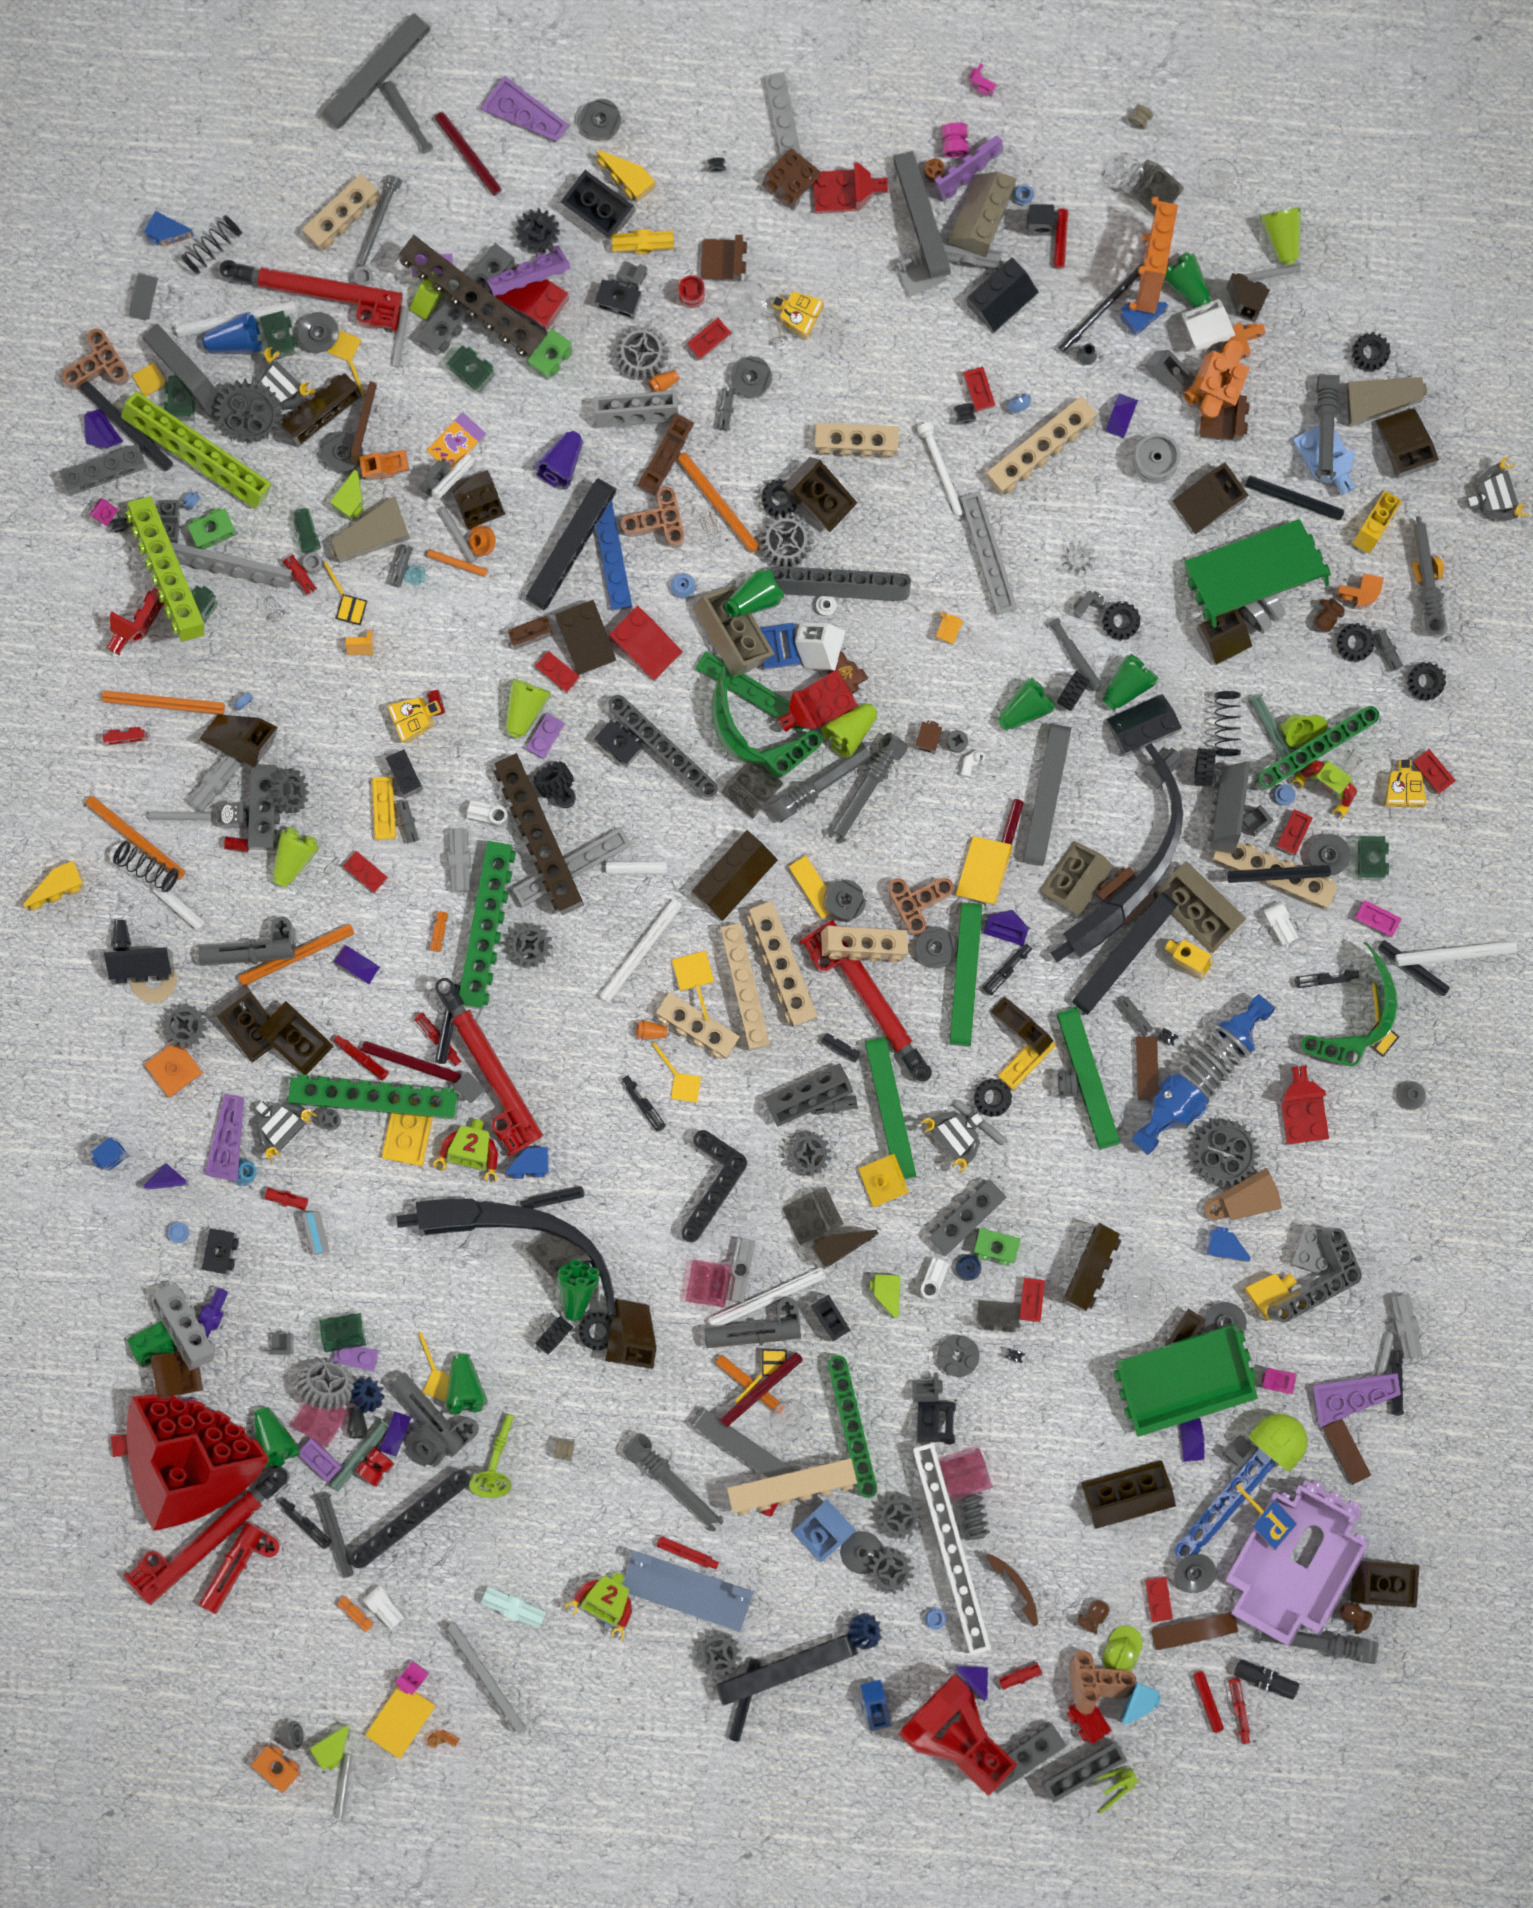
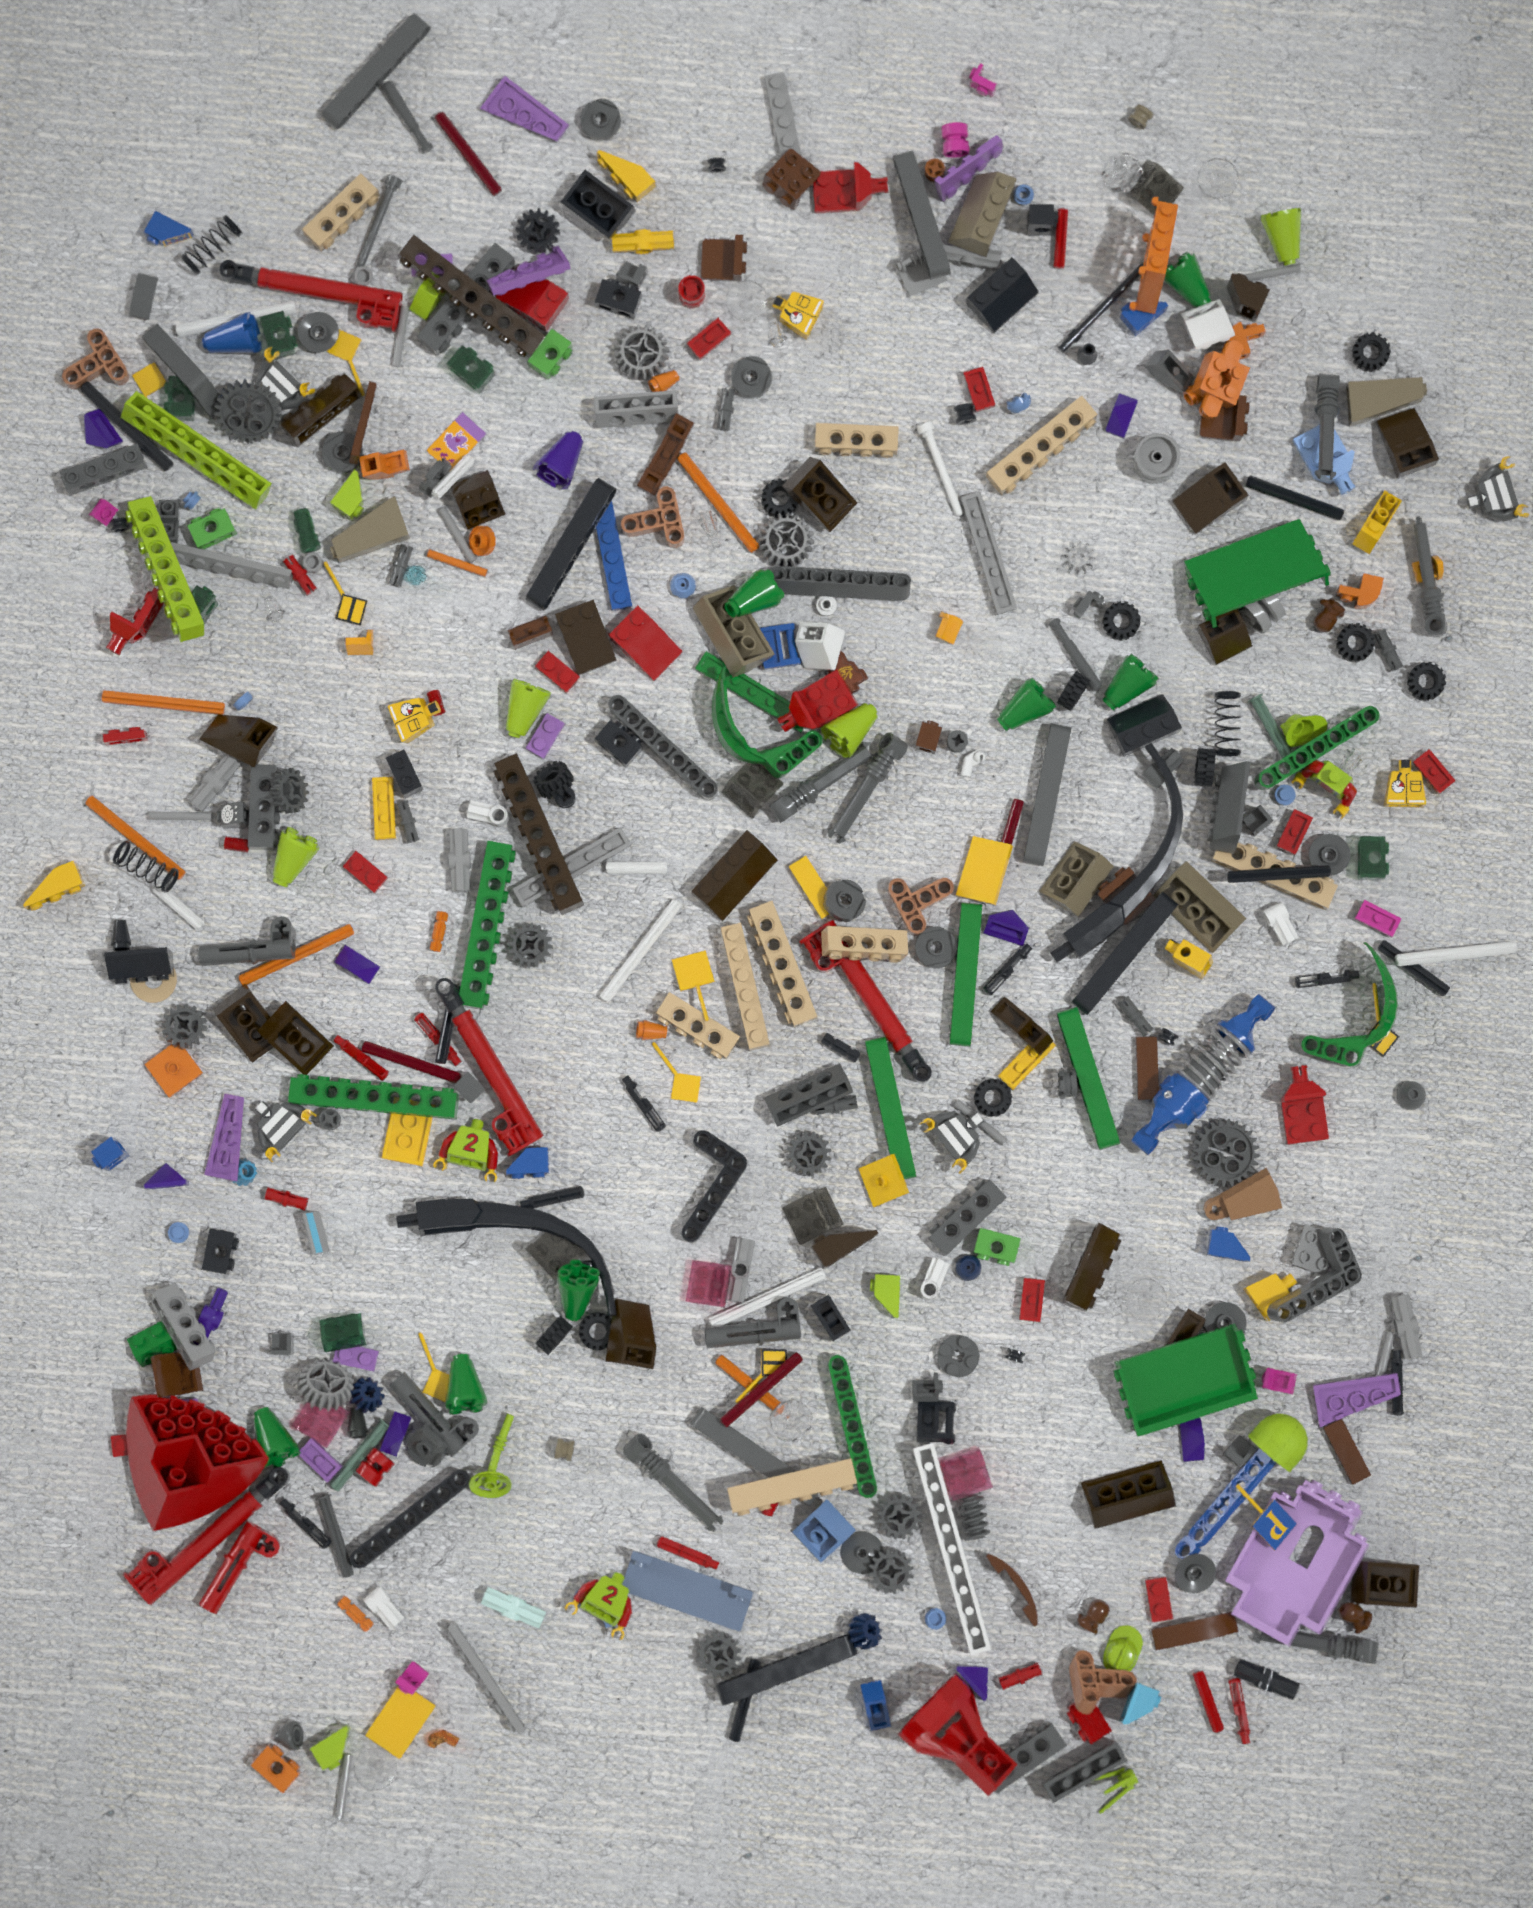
clear smoke bracket [976,1300,1021,1333] -> none

